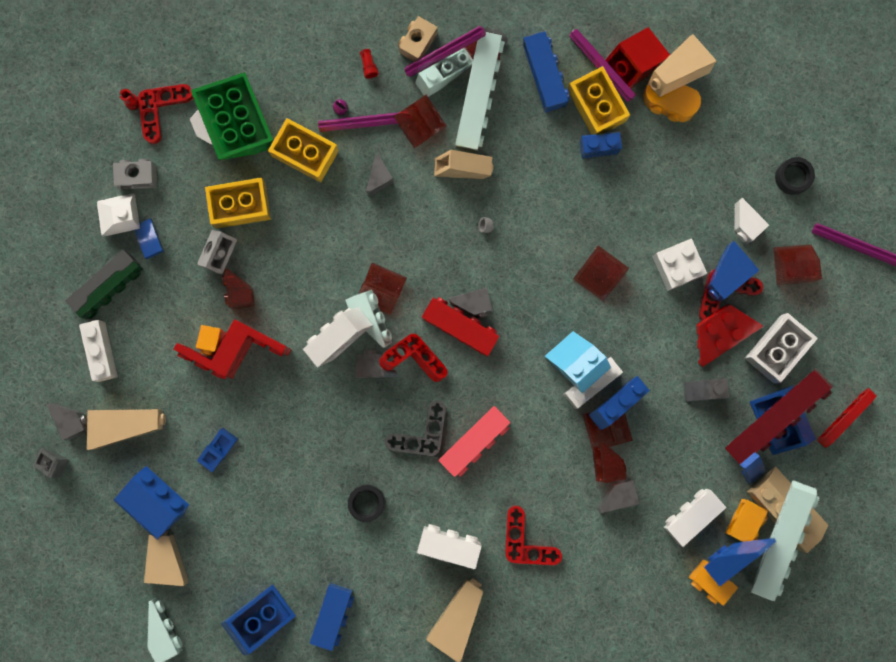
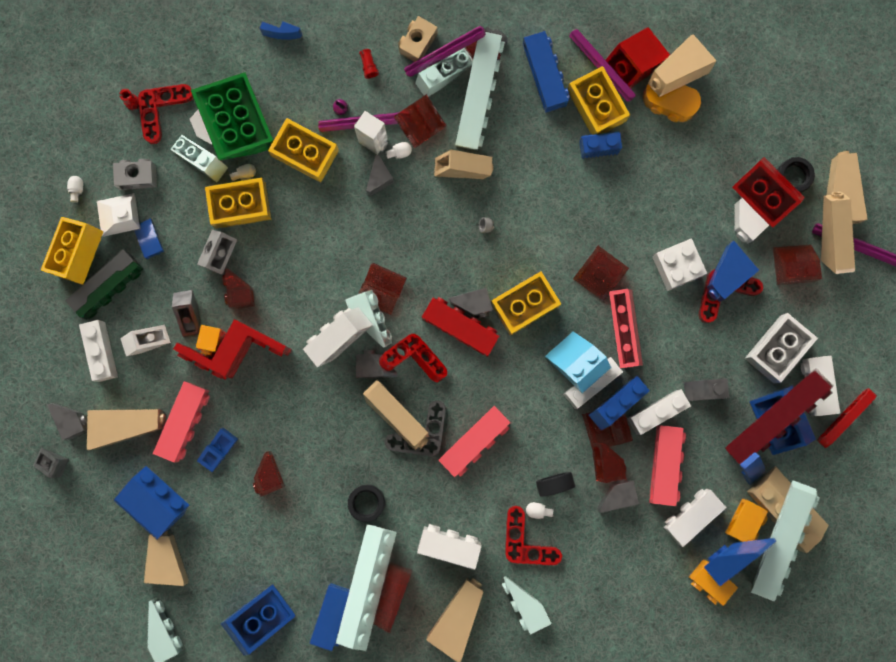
red wing [696,304,763,367] -> none
none -> yellow brick [41,217,104,285]
none -> white cylinder [67,176,84,203]
none -> white slope [120,325,171,356]
none -> coral brick [153,381,210,463]
none -> light aqua slope [170,135,228,182]
none -> flat silver slope [172,290,201,337]
none -> white cylinder [229,164,256,181]
none -> clear red slope [253,451,285,497]
none -> blue slope [260,21,302,40]
none -> light aqua brick [336,524,397,651]
none -> white brick [354,111,388,155]
none -> tan slope [363,380,429,450]
none -> clear red slope [373,562,412,633]
none -> white cylinder [385,142,412,159]
none -> yellow brick [491,271,561,336]
none -> light aqua slope [502,576,551,634]
none -> white cylinder [526,502,554,519]
none -> black tyre [536,472,575,497]
none -> coral brick [609,289,643,368]
none -> white brick [627,389,691,435]
none -> coral brick [649,425,686,506]
none -> red brick [732,157,805,228]
none -> white brick [801,356,840,416]
none -> tan slope [821,192,855,274]
none -> tan slope [827,151,867,224]

